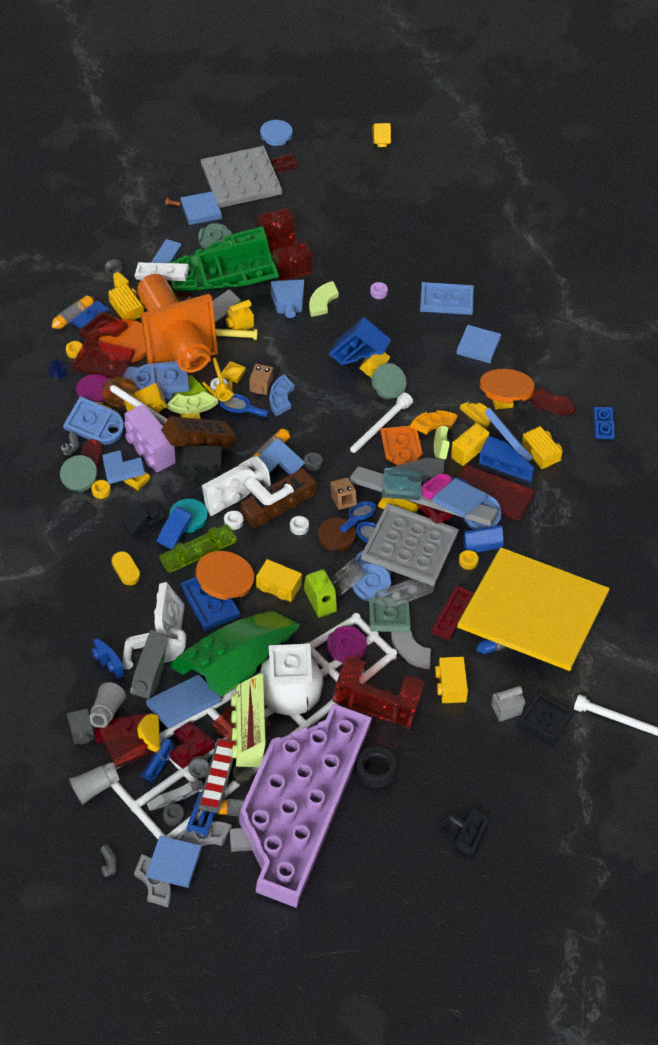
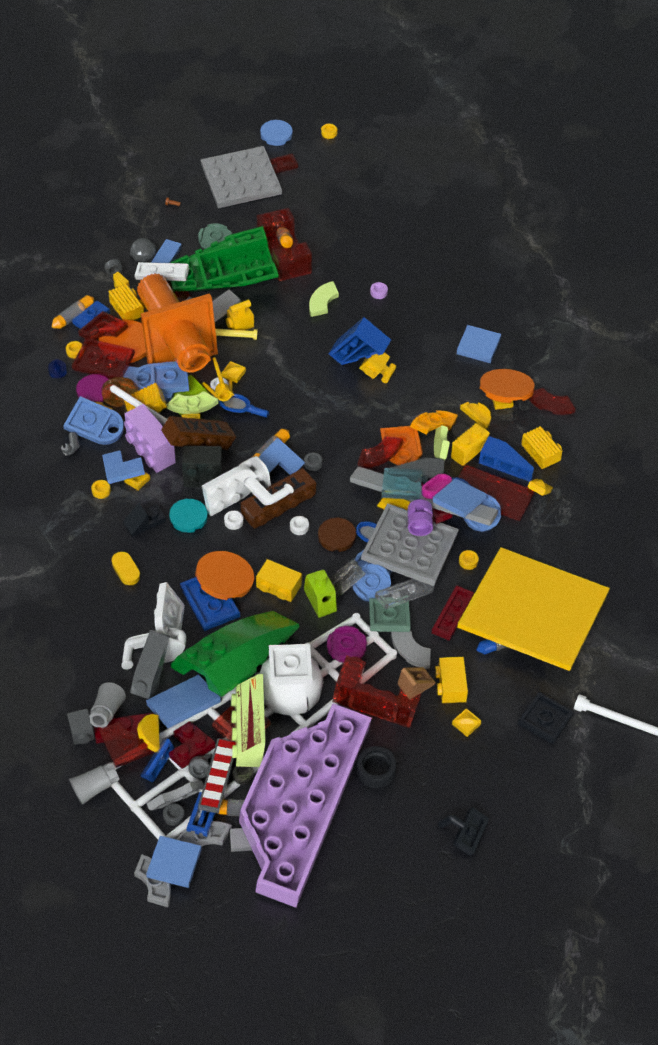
sand green tile [60,455,98,492] -> none
clear red tile [81,439,102,469] -> none
blue slope [92,638,124,679] -> none
dark grey arm [100,845,116,877] -> none
blue slope [157,506,194,550] -> none
clear neon green hinge [159,524,237,573] -> none
medium blue tile [181,191,222,225] -> none
medium nougat brick [249,364,273,395] -> none
medium blue tile [269,374,295,416] -> none
medium blue torso [271,280,304,318] -> none
medium nougat brick [330,478,357,510] -> none
blue piece [340,501,376,532] -> none
white piece [350,392,413,453] -> none
sand green tile [371,363,406,399] -> none
yellow slope [372,123,391,147] -> none
medium blue tile [420,282,474,315] -> none
slope [463,525,504,553] -> none
medium blue tile [485,408,533,462] -> none
light grey brick [491,686,525,722] -> none
blue slope [593,407,614,440] -> none
none -> dark grey hair [130,238,156,263]
none -> light orange piece [276,227,293,248]
none -> yellow tile [321,124,337,139]
none -> clear red tile [357,436,404,468]
none -> medium nougat slope [398,667,436,699]
none -> medium lavender wheel [407,499,433,536]
none -> yellow tile [452,708,481,737]
none -> yellow tile [527,479,553,496]

